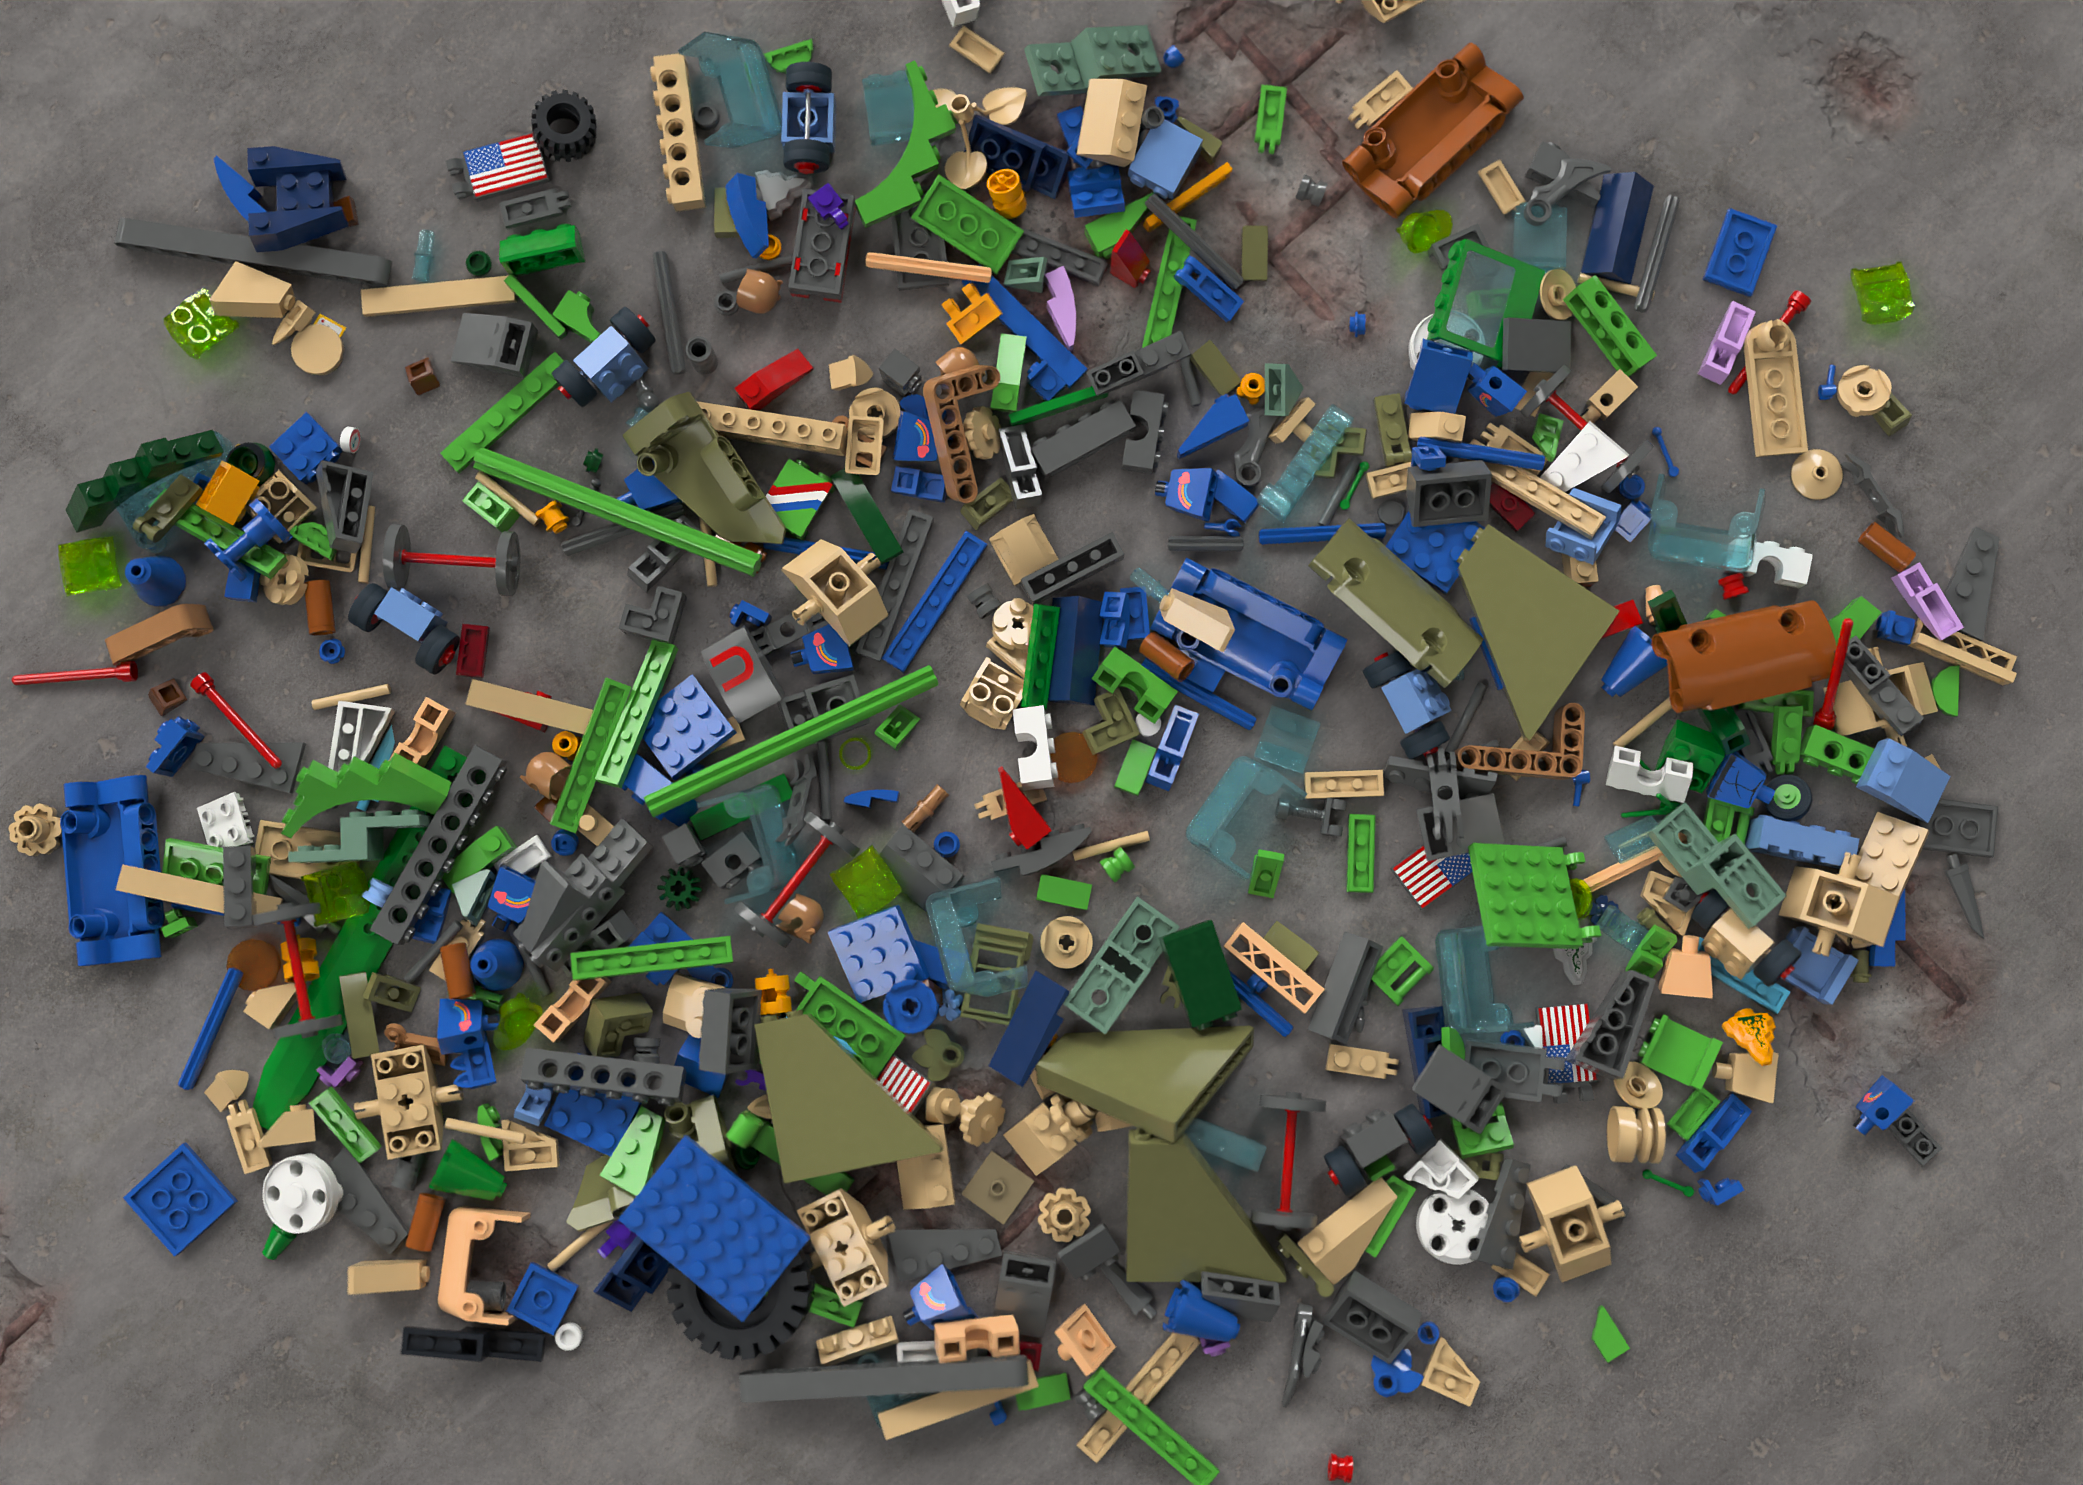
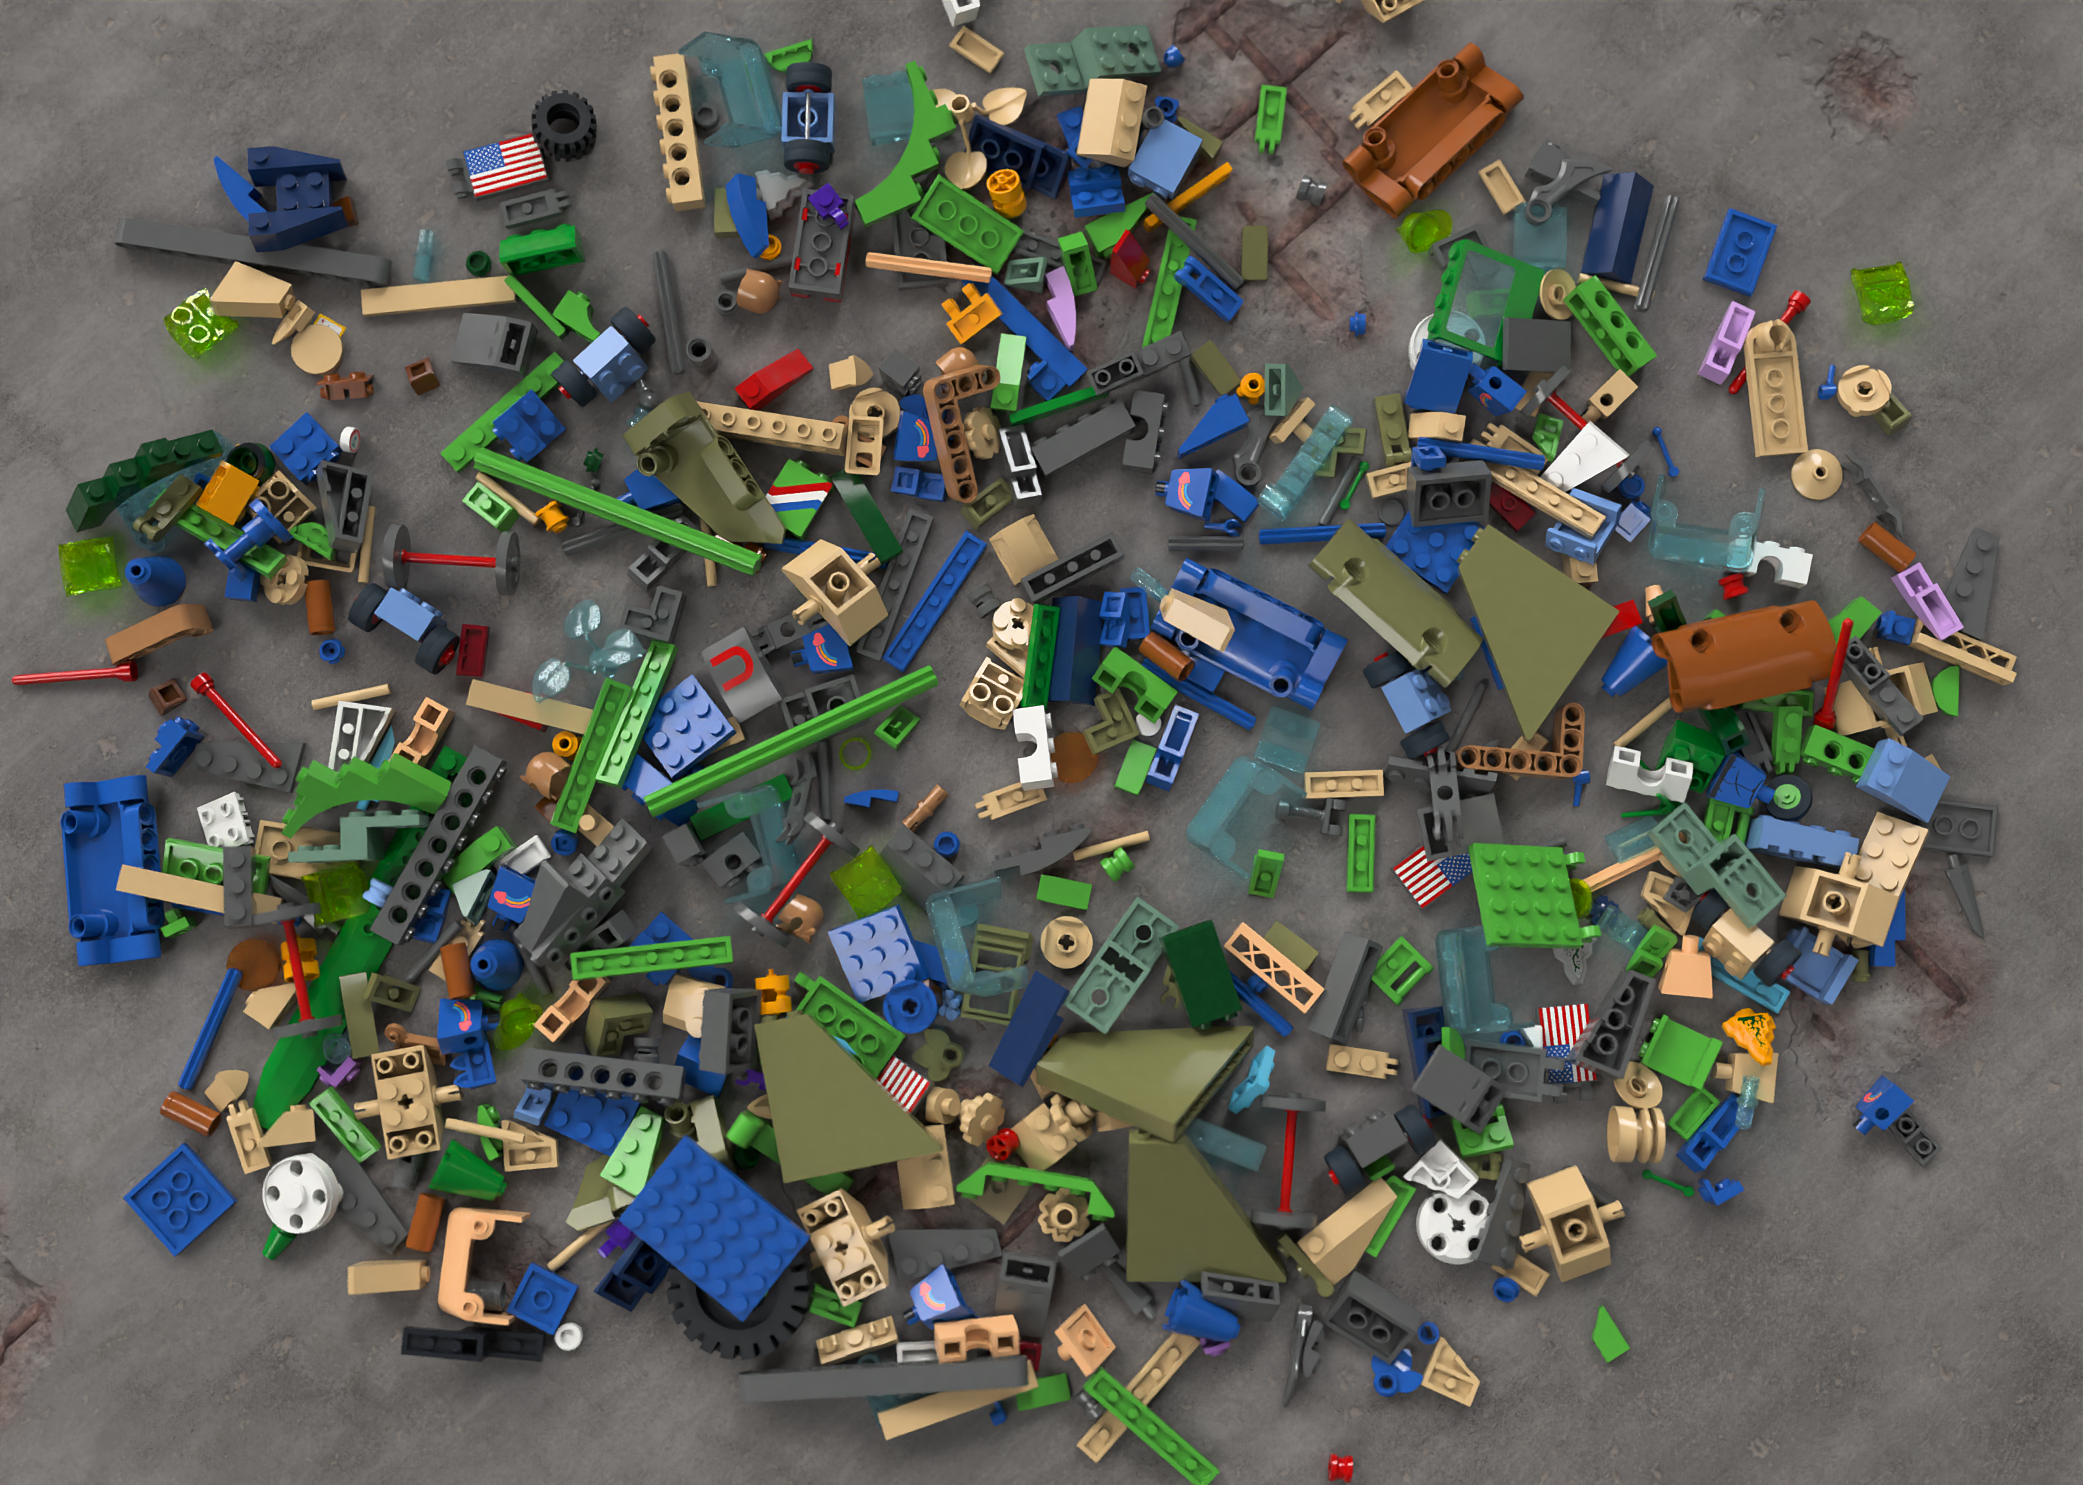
tan plant [9,803,62,856] -> none
dark green gear [657,867,703,911] -> none
blue bracket [729,600,772,628] -> none
red slope [998,766,1052,849] -> none
none -> dark orange pin [160,1091,222,1137]
none -> dark orange hinge [316,371,374,401]
none -> blue plate [492,389,566,462]
none -> clear light blue plant [532,600,646,703]
none -> bright green slope [956,1161,1115,1221]
none -> red wheel [986,1128,1020,1161]
none -> bright green arch [1057,232,1098,296]
none -> medium azure plate [1228,1046,1275,1114]
none -> clear light blue axle [1735,1075,1760,1129]

